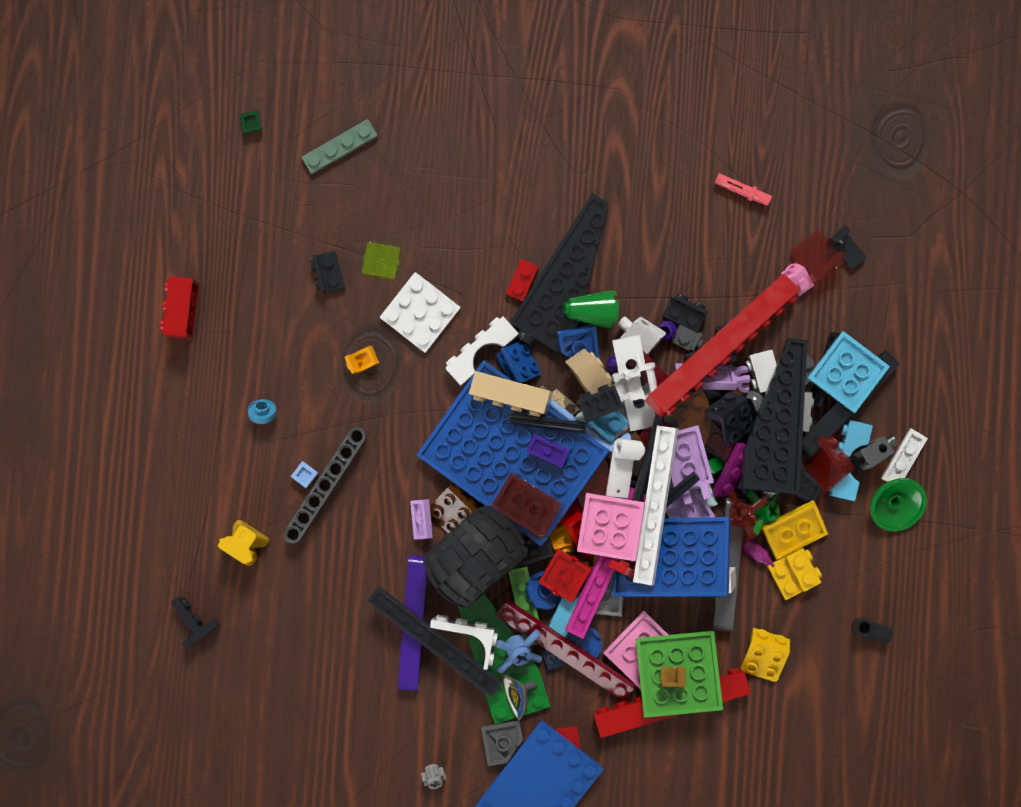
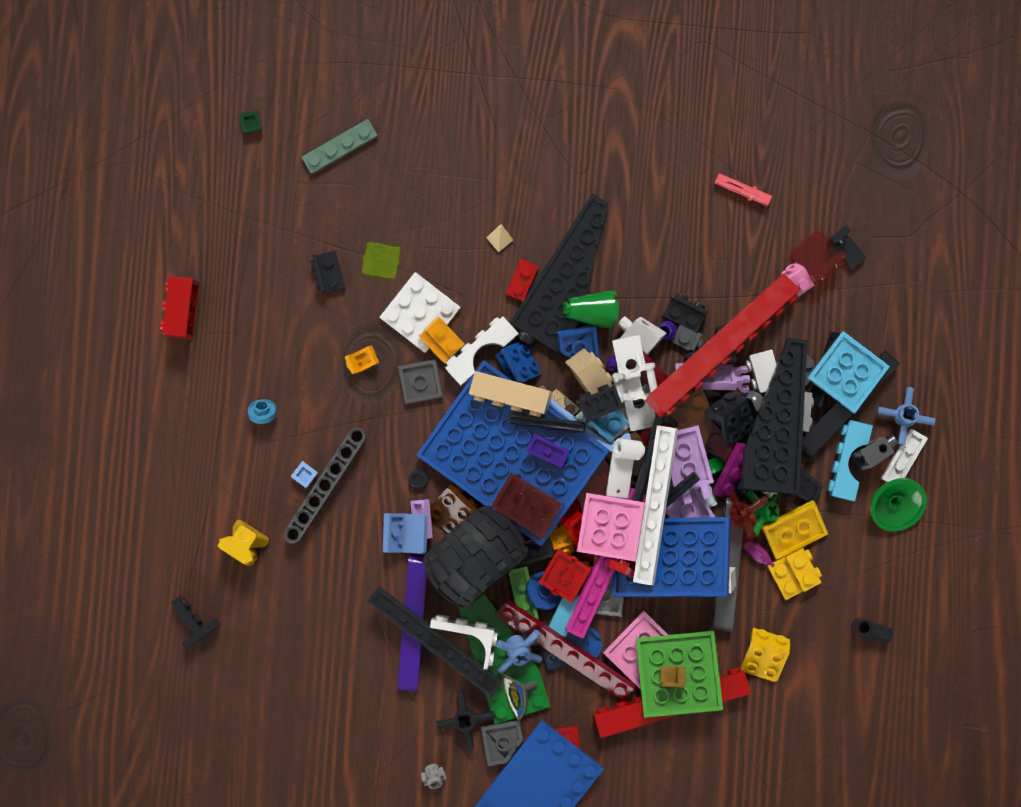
clear red bracket [805,435,855,492] -> none
none -> medium blue bracket [383,513,427,554]
none -> dark grey tile [398,359,443,405]
none -> black tile [408,469,428,489]
none -> light orange plate [418,316,464,363]
none -> black bar [436,690,495,750]
none -> tan slope [486,224,513,252]
none -> medium blue bar [877,387,935,445]

